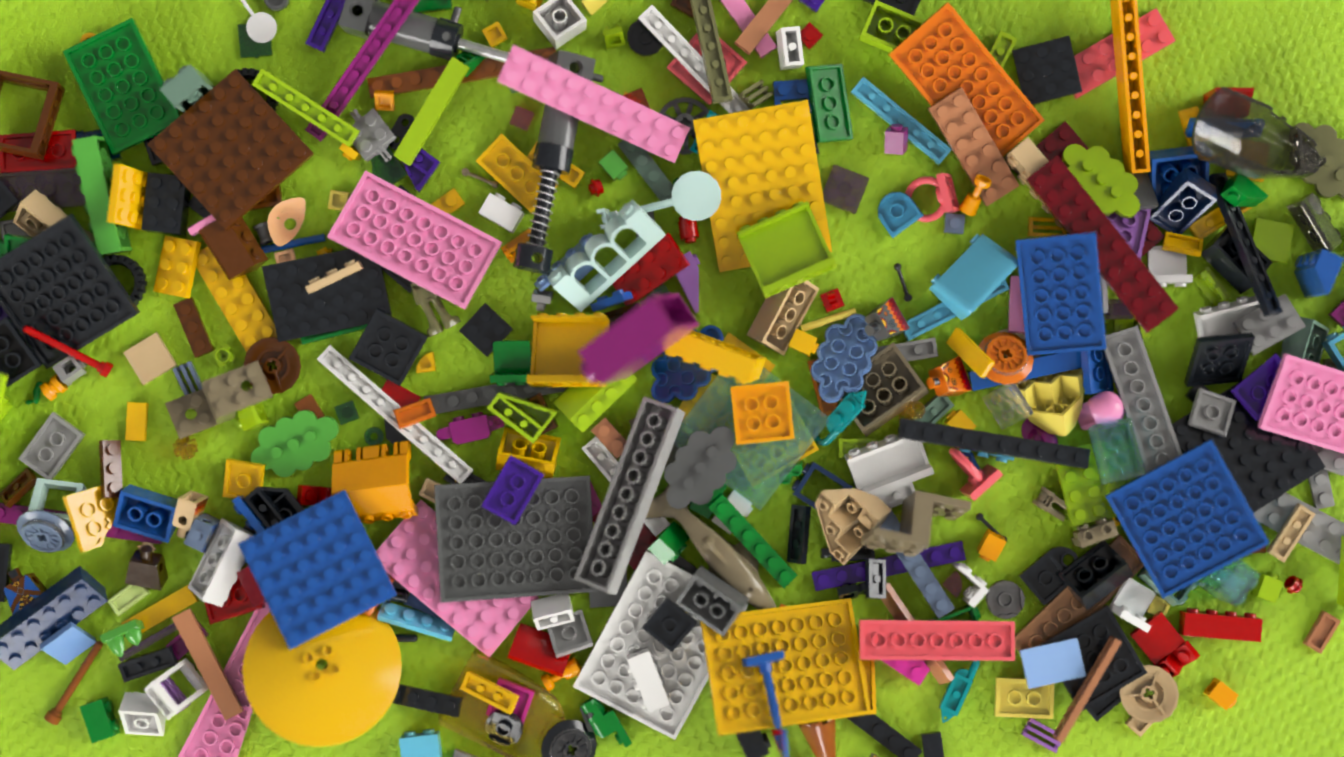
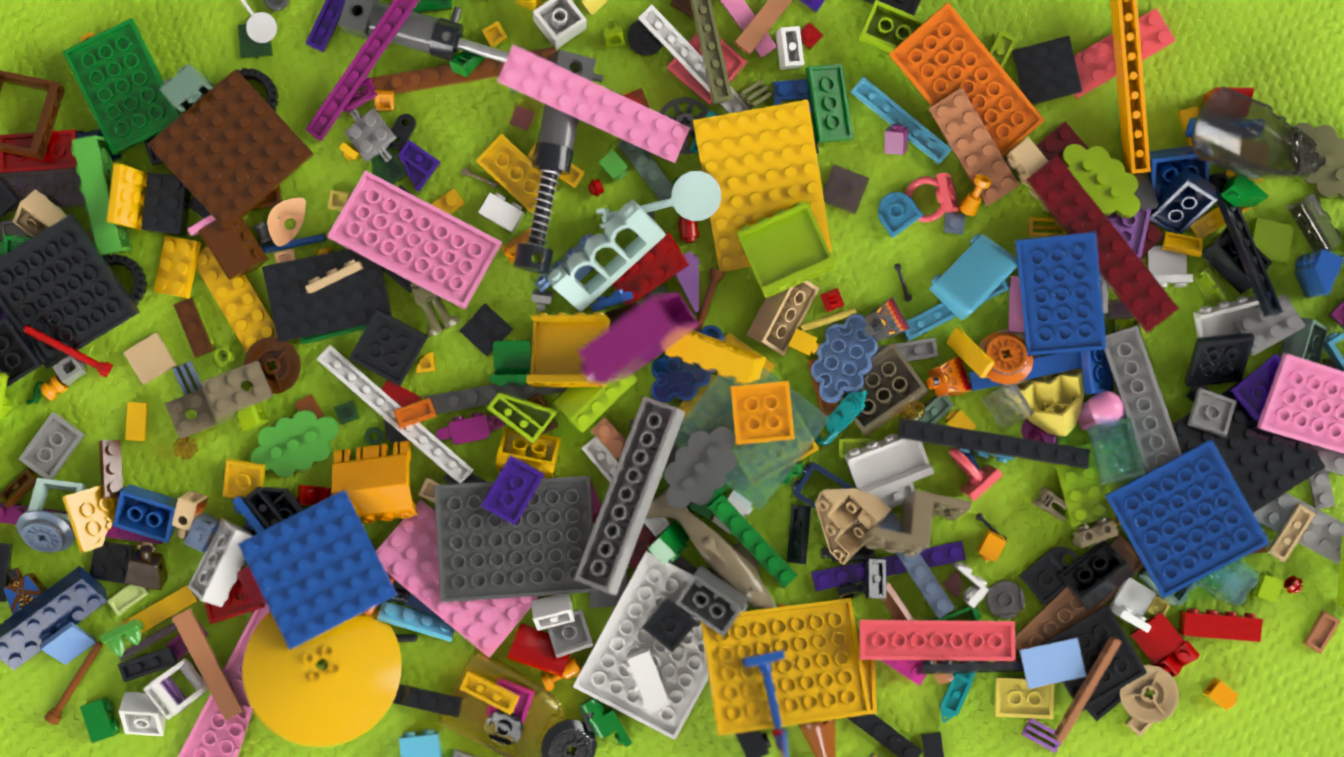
lime plate [252,68,360,147] -> none
lime tile [393,57,470,166] -> none
none -> black plate [90,541,135,584]
none -> magenta tile [344,77,378,113]
none -> dark orange piece [695,268,725,332]
none -> black plate [916,658,1024,675]

